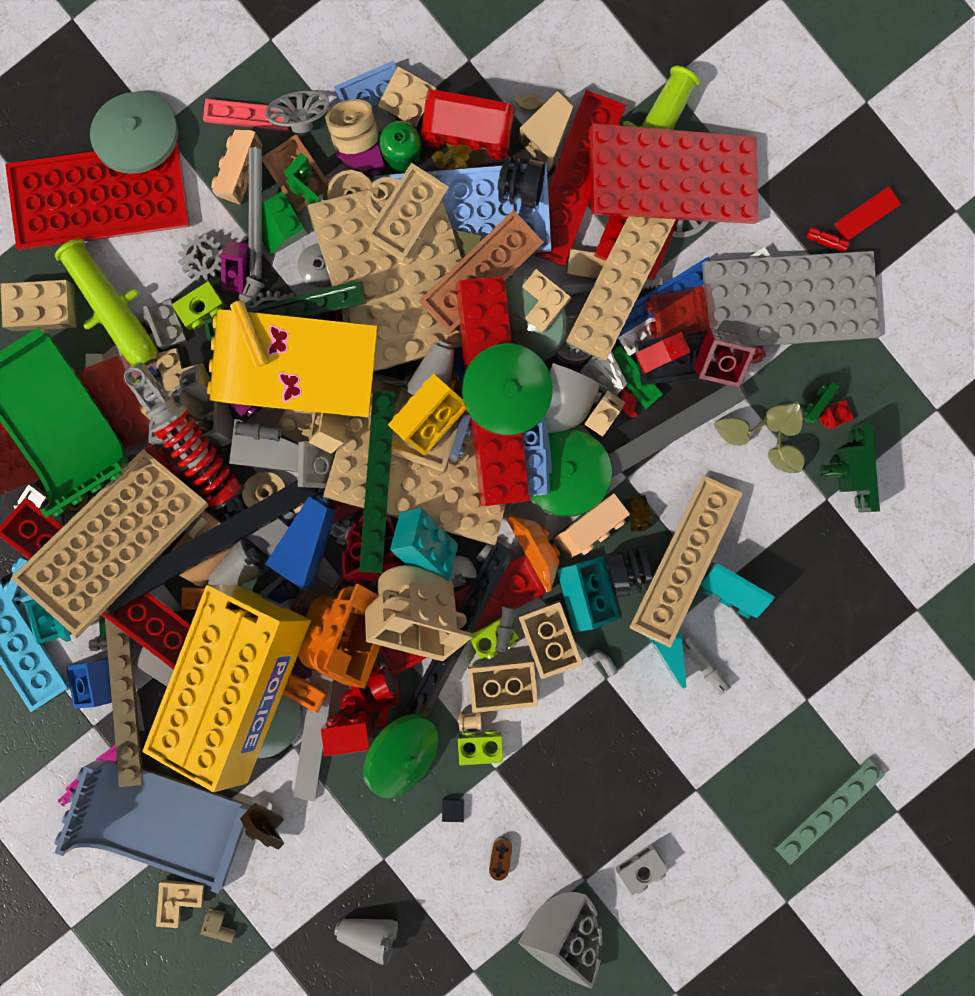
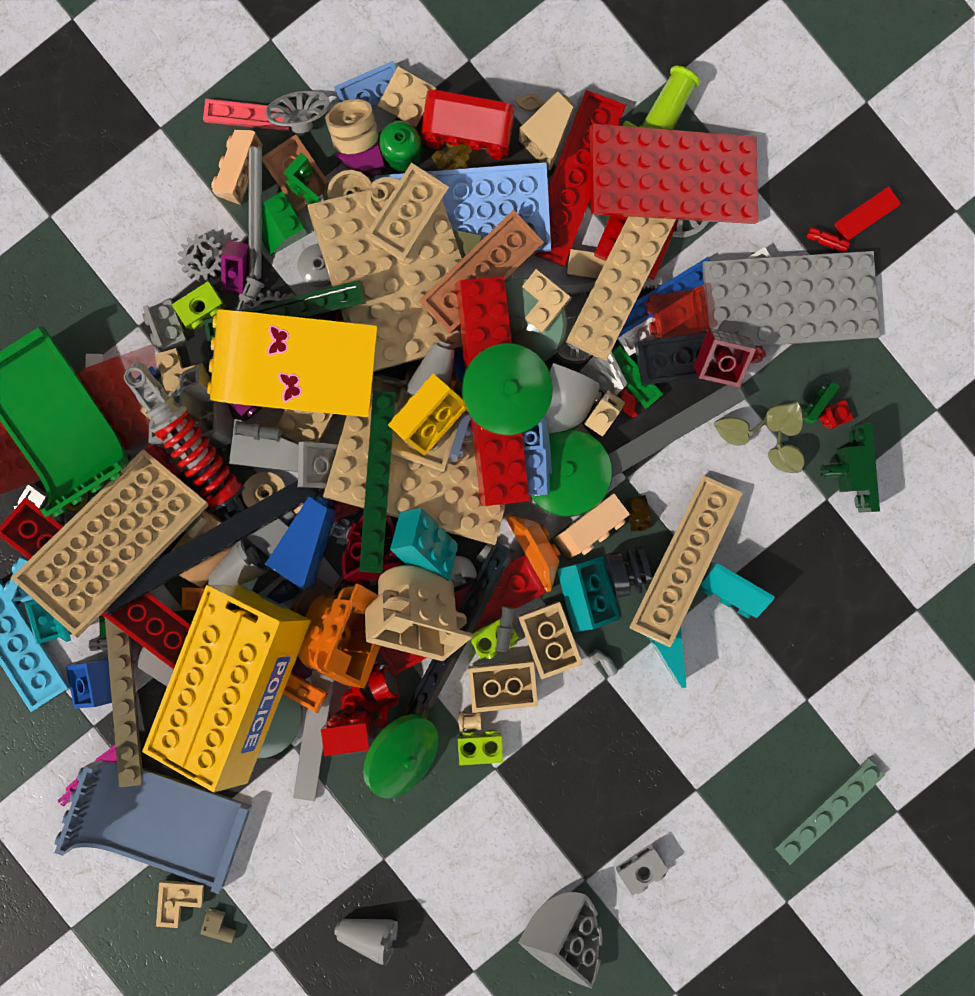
tan brick [1,280,77,331] -> none
red plate [5,141,190,251] -> none
lime piece [55,238,157,366] -> none
sand green dish [90,92,178,174] -> none
yellow axle [230,301,268,367] -> none
dark brown bracket [240,803,284,850] -> none
tan brick [308,412,349,454] -> none
black tile [442,798,464,823] -> none
reddish brown beam [489,837,512,881] -> none
black wheel [498,155,545,209] -> none
slope [635,332,690,373] -> none
light grey pin [682,636,731,695] -> none

